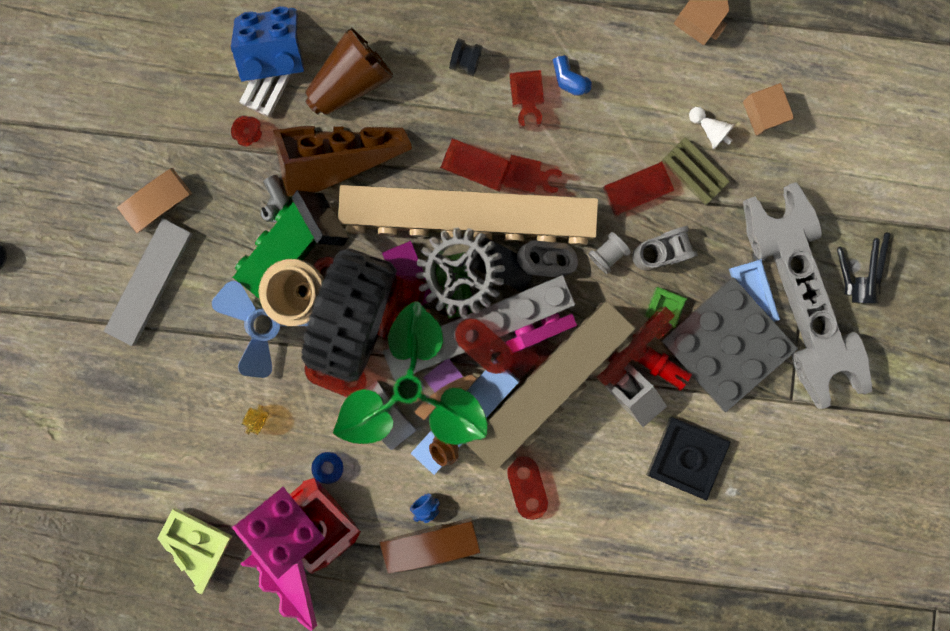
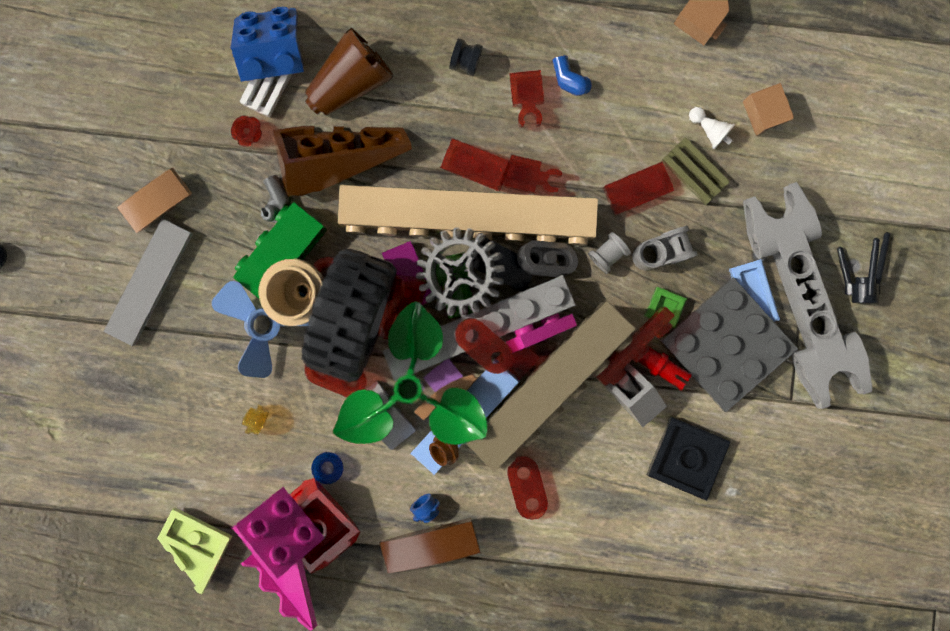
black tile [292,190,349,246] -> none

